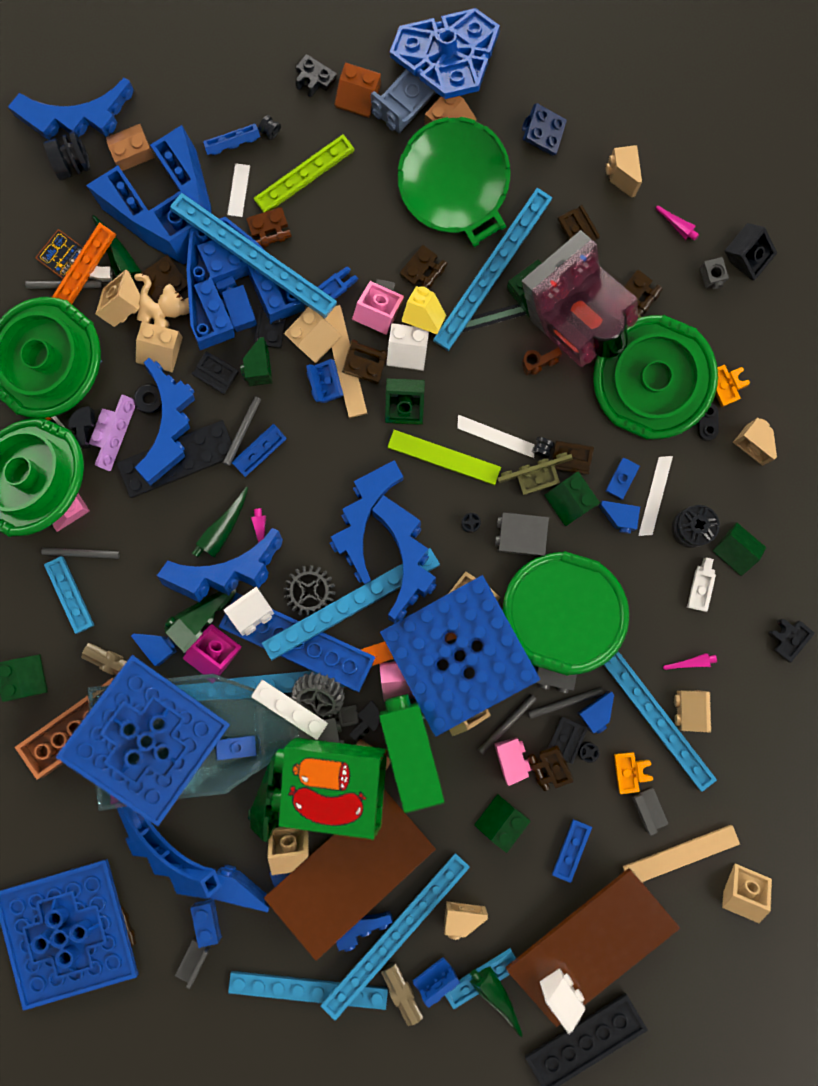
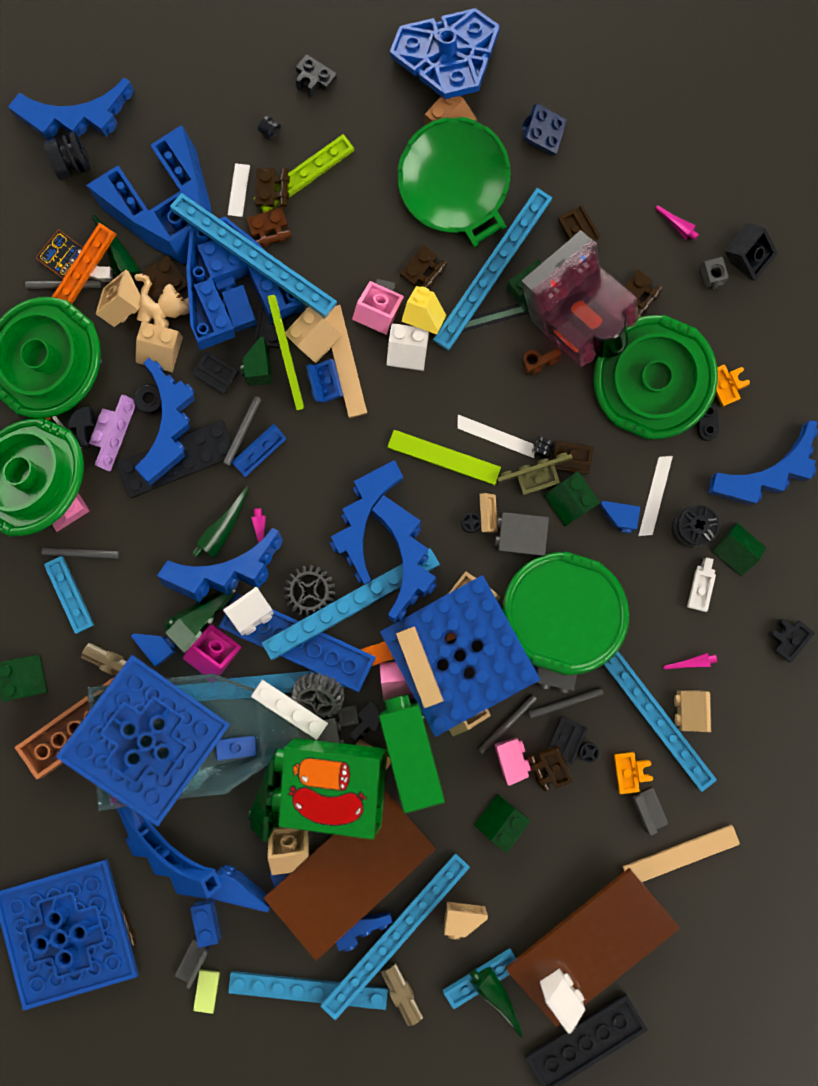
medium nougat slope [106,124,155,171] -> none
blue plate [203,124,260,155] -> none
blue hinge [317,267,358,299] -> none
dark orange slope [335,62,381,118] -> none
dark brown plate [342,339,388,384] -> none
sand blue bracket [371,69,436,134] -> none
dark green slope [385,378,425,425] -> none
blue bracket [413,957,460,1008] -> none
blue plate [552,819,592,883] -> none
blue slope [578,691,614,734] -> none
blue plate [605,457,640,500] -> none
tan slope [606,145,642,197] -> none
tan slope [722,864,772,923] -> none
tan slope [733,418,777,466] -> none
none -> yellowish green tile [193,969,220,1014]
none -> dark brown plate [255,168,290,207]
none -> lime tile [267,295,304,410]
none -> tan tile [396,627,444,708]
none -> tan tile [480,493,498,533]
none -> blue arch [708,420,818,506]

